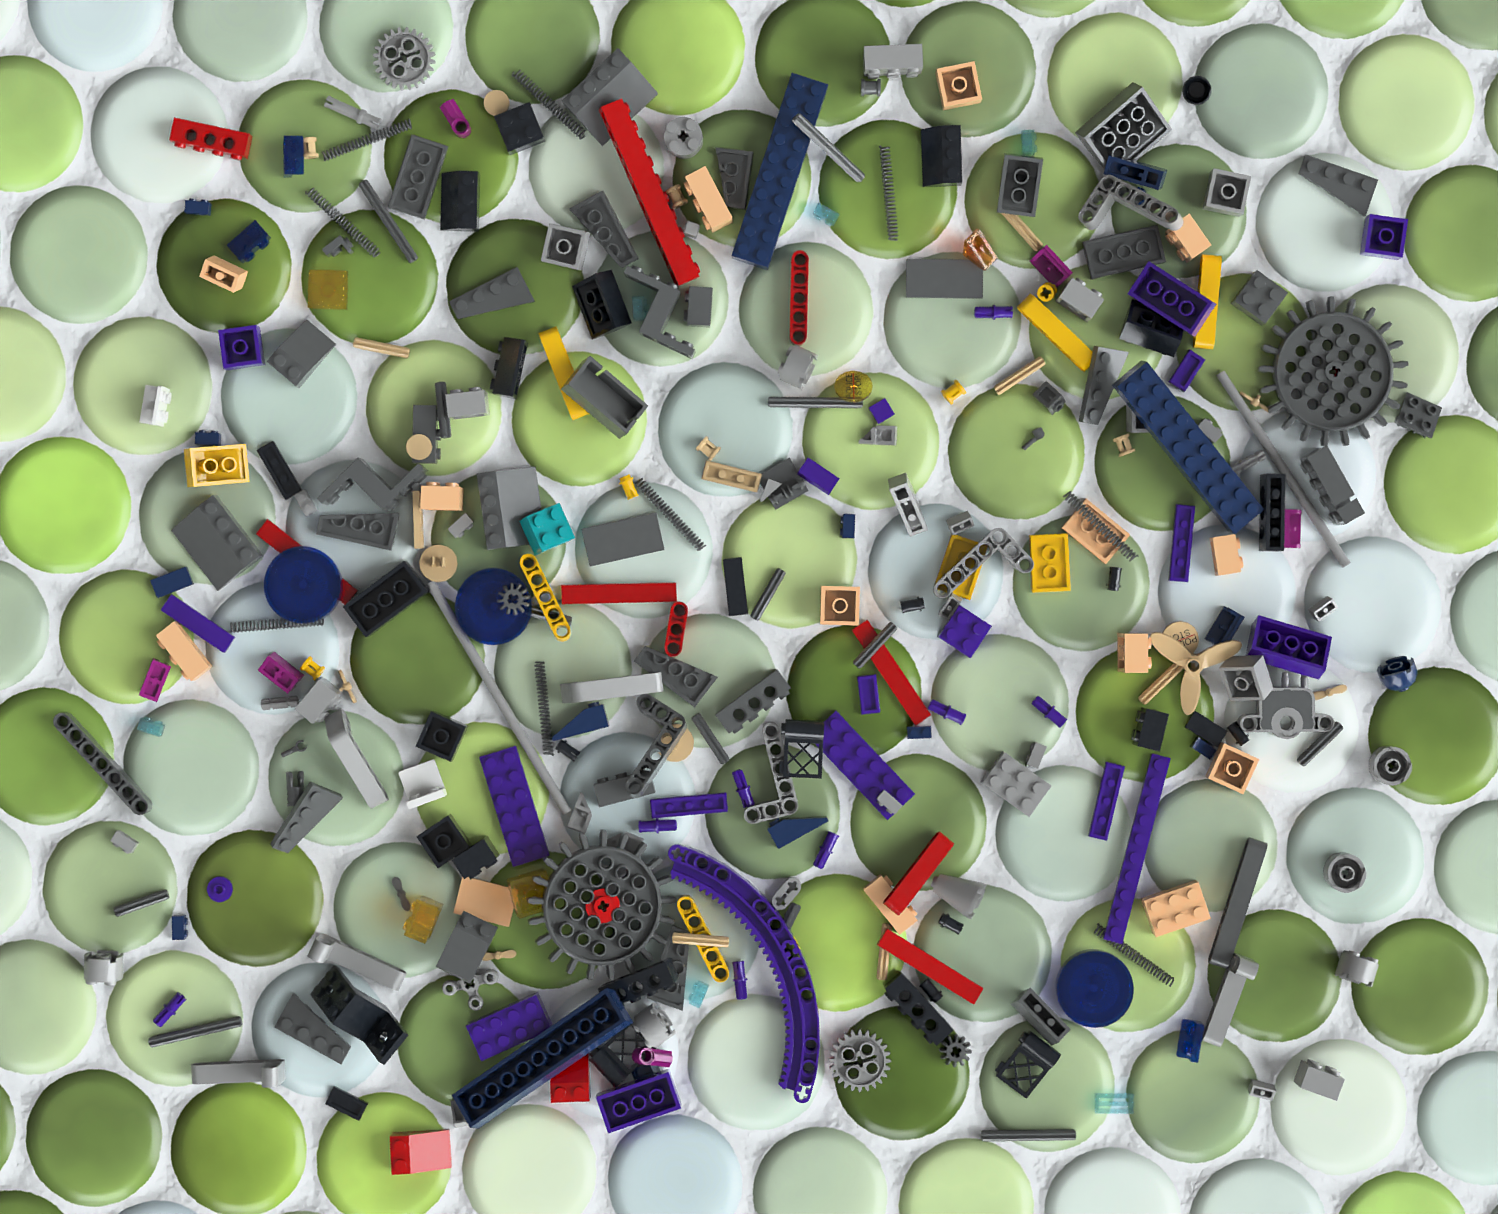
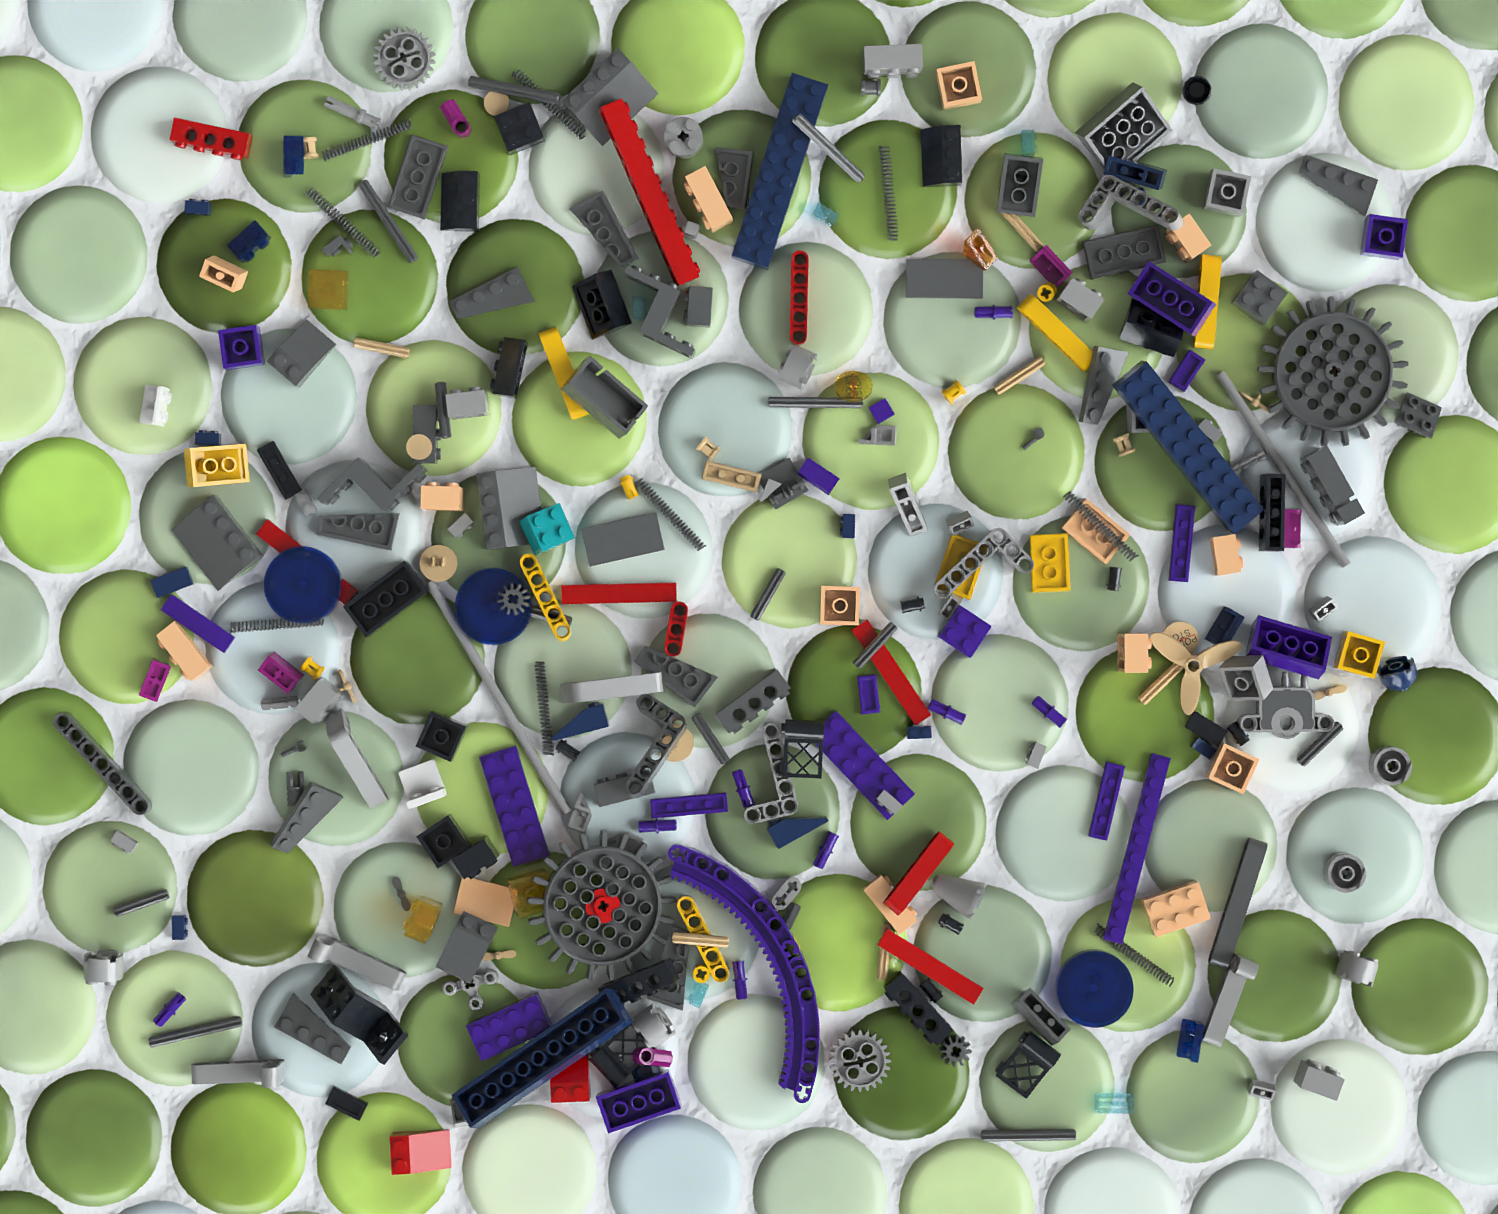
clear light blue piece [137,716,165,737] -> none
dark purple piece [207,876,233,902] -> none
tan tile [412,491,424,549] -> none
light grey brick [541,223,590,270] -> none
tan bush [665,184,688,209] -> none
black tile [723,557,748,616] -> none
light grey brick [981,751,1051,817] -> none
dark grey bracket [1033,381,1066,415] -> none
black brick [1131,707,1169,752] -> none
none -> dark grey axle [468,76,560,105]
none -> yellow bush [693,964,710,983]
none -> yellow brick [1333,631,1385,679]

